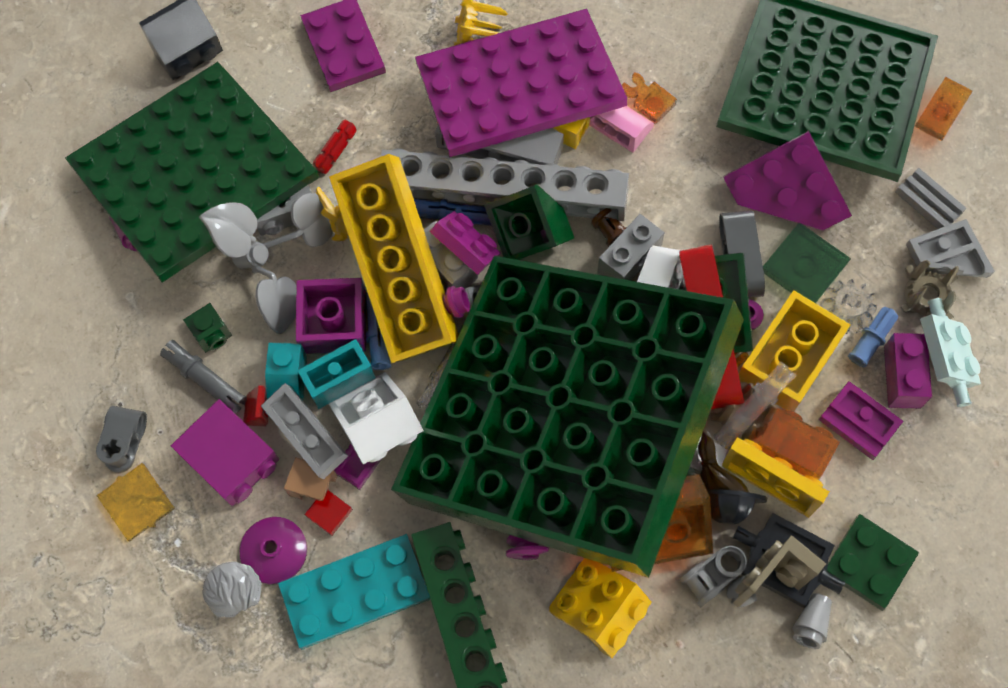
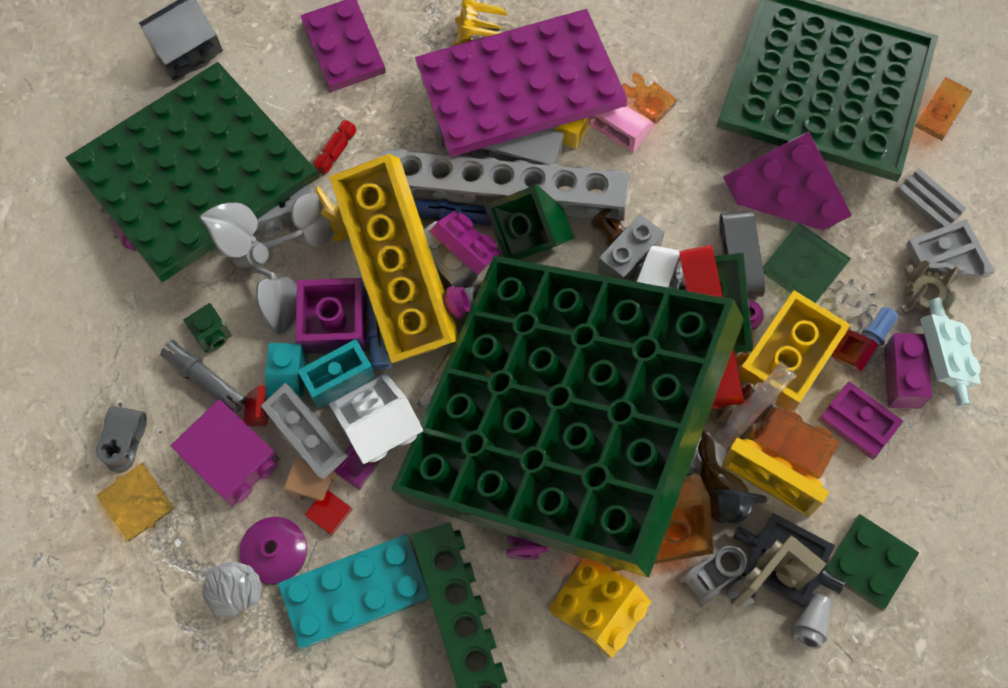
none -> dark red tile [831,329,878,372]

